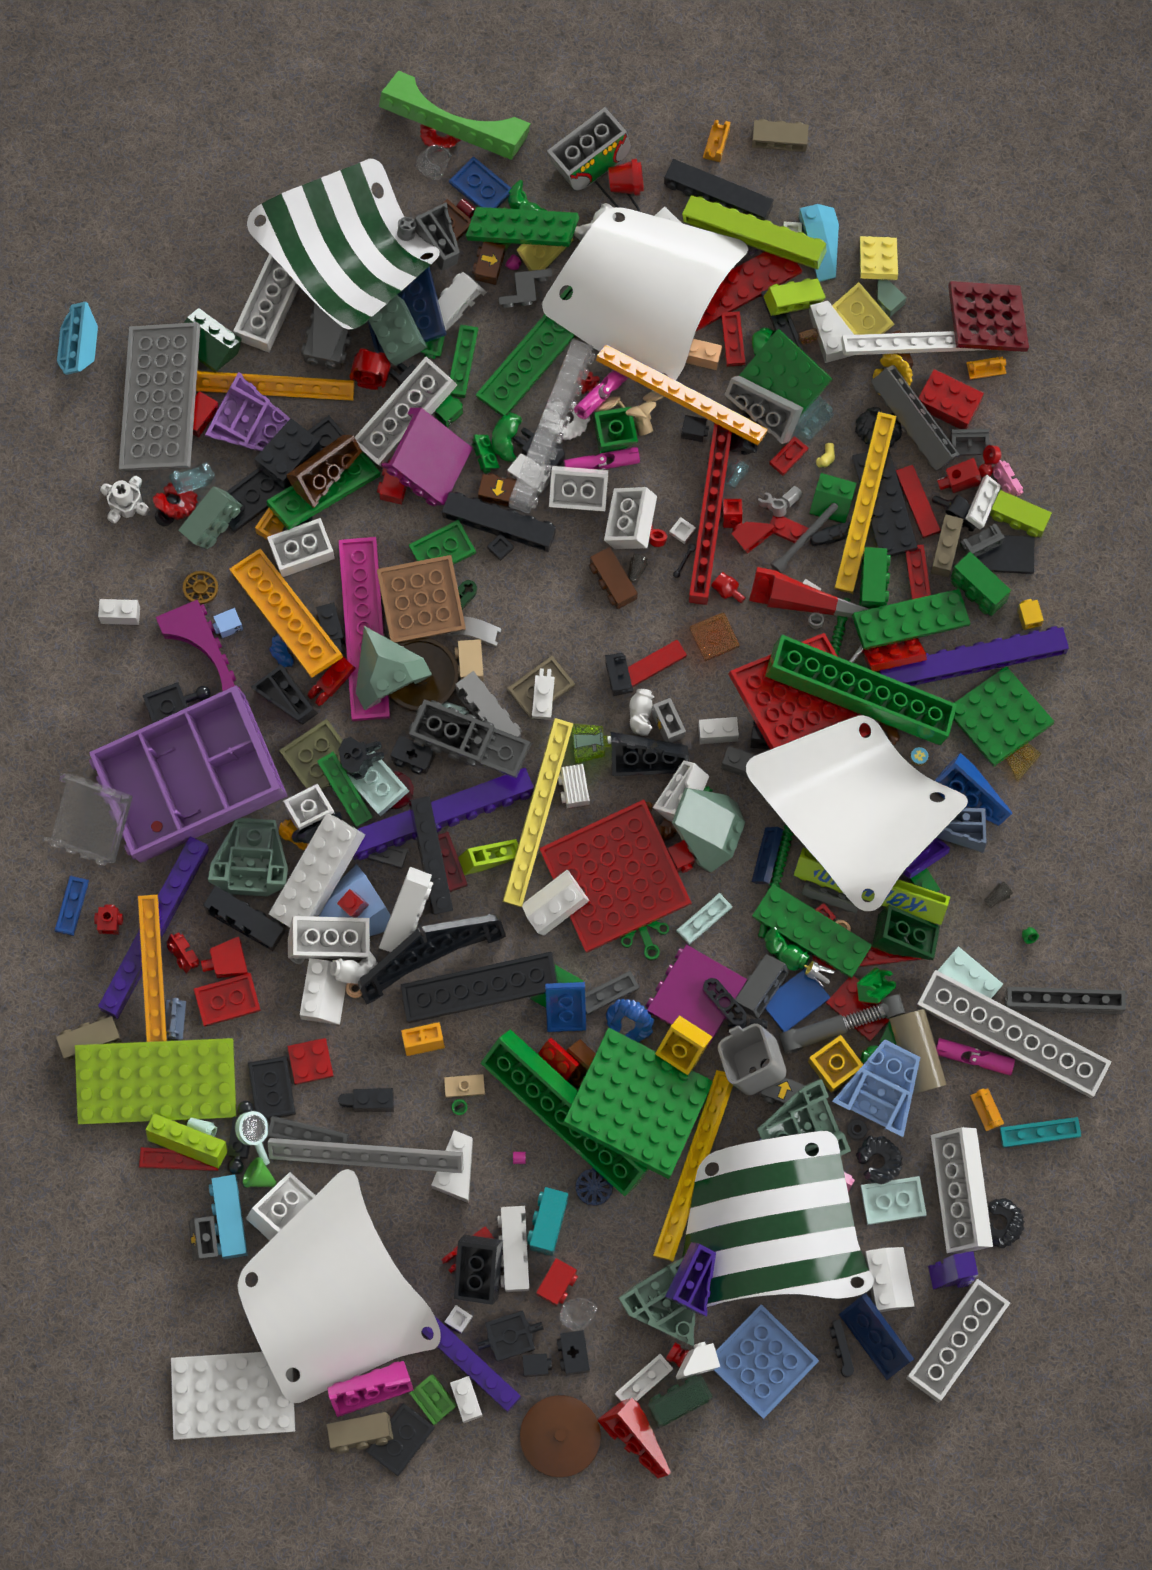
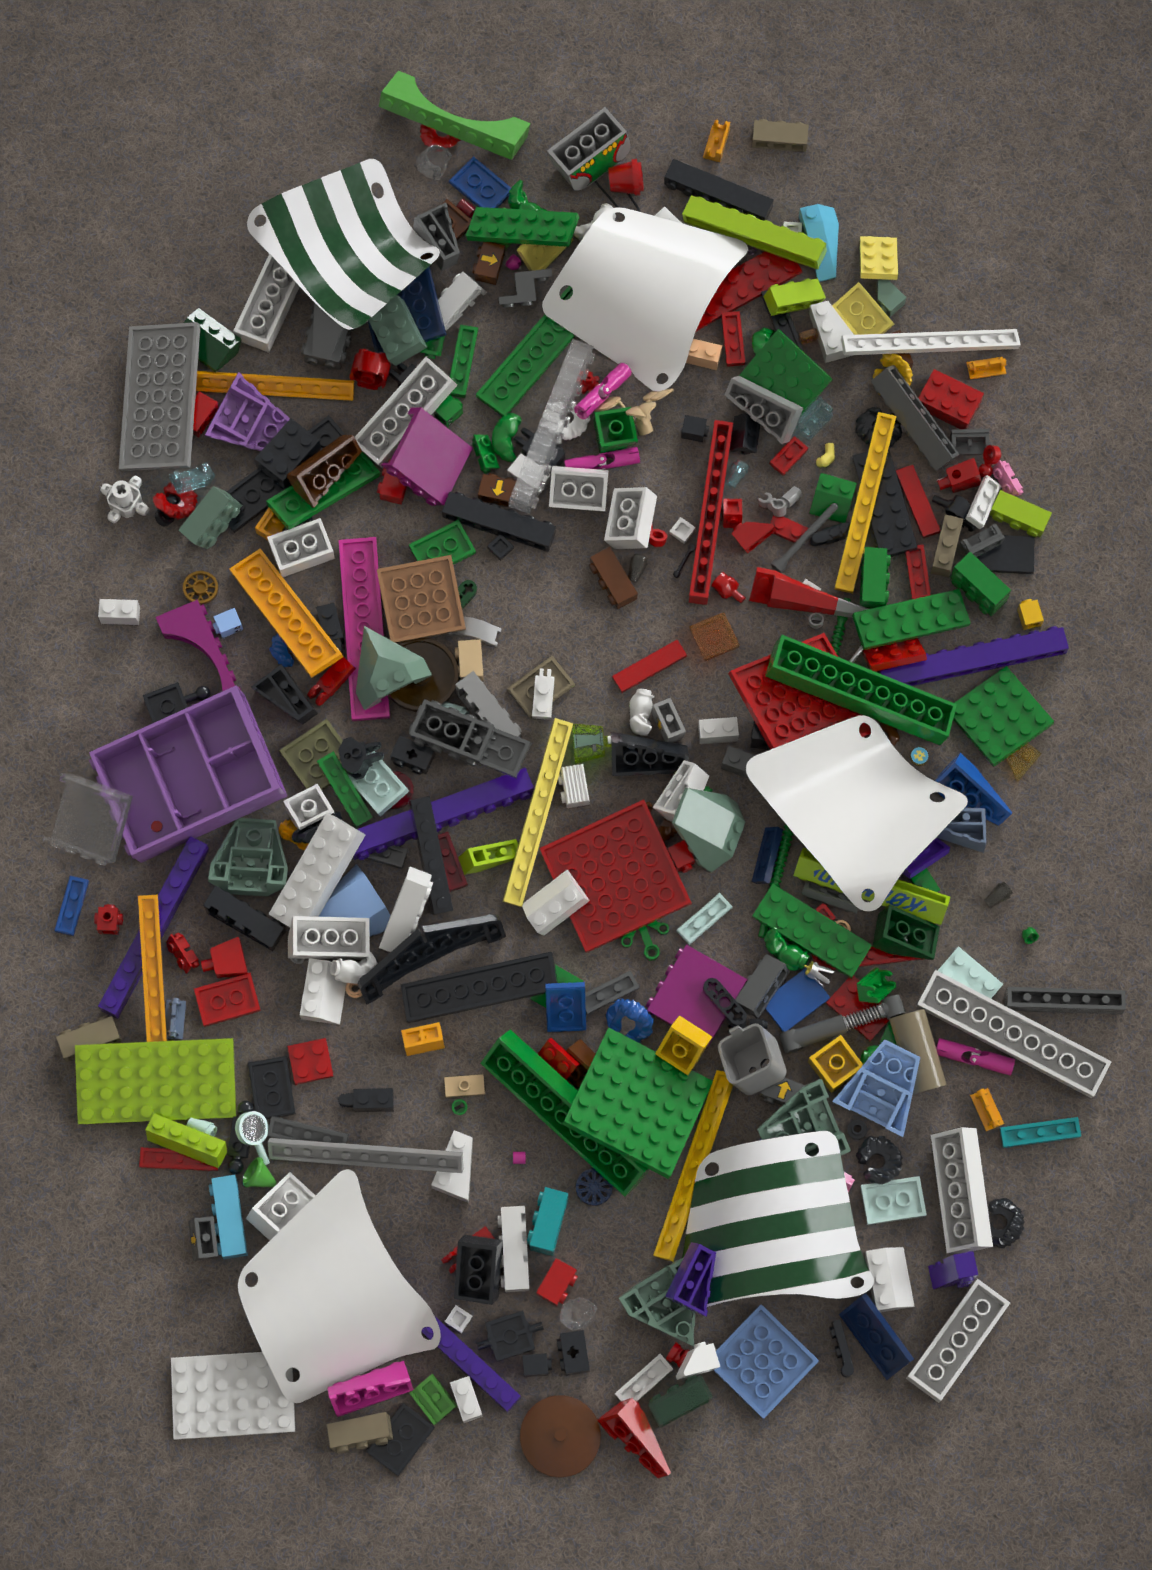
medium azure wedge [57,302,98,375] -> none
red brick [337,889,369,918] -> none
dark grey wheel [397,217,416,241] -> none
plate [596,345,768,445] -> none
black hinge [605,653,633,696] -> none
dark red piece [948,281,1029,352] -> none

